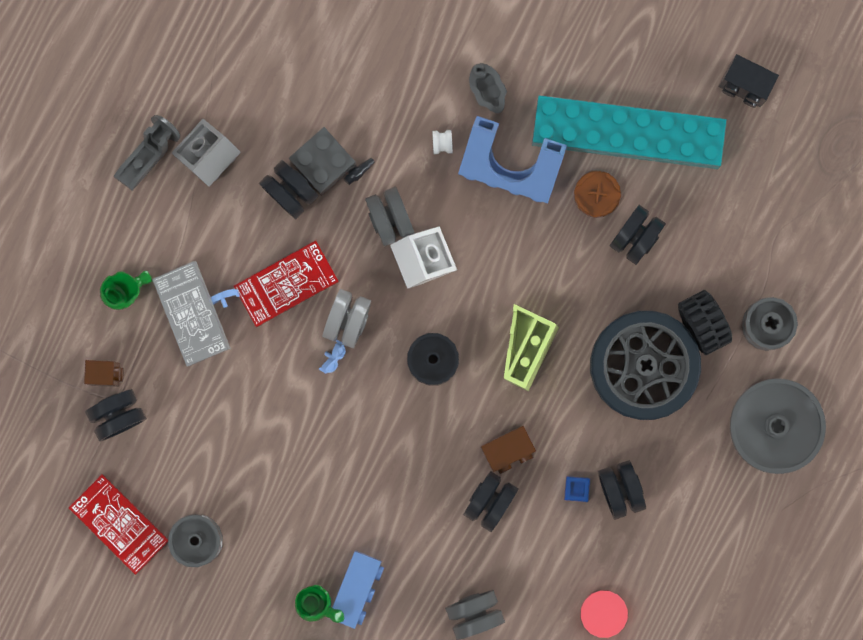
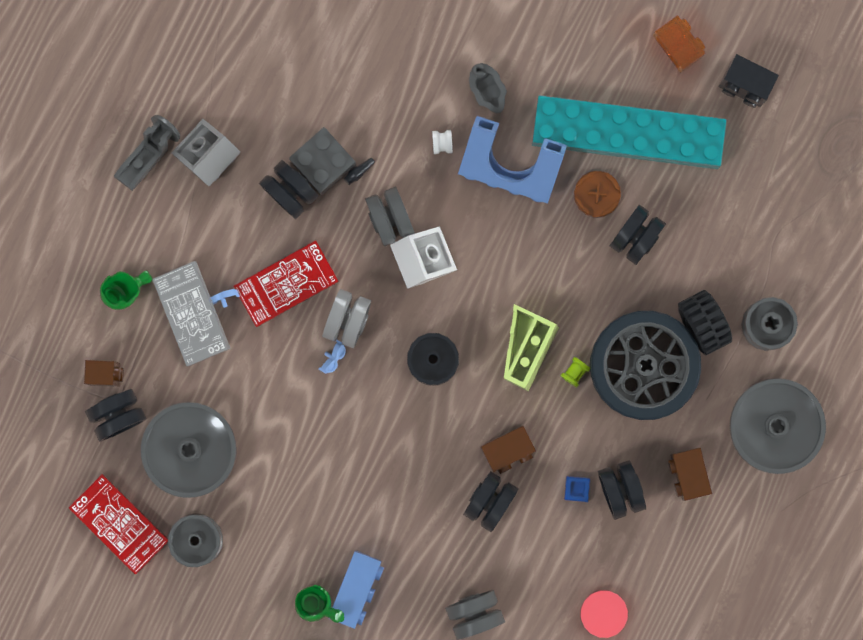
none -> dark grey dish [141,402,237,498]
none -> lime bush [560,357,591,388]
none -> clear orange brick [653,15,705,73]
none -> reddish brown brick [668,448,712,501]

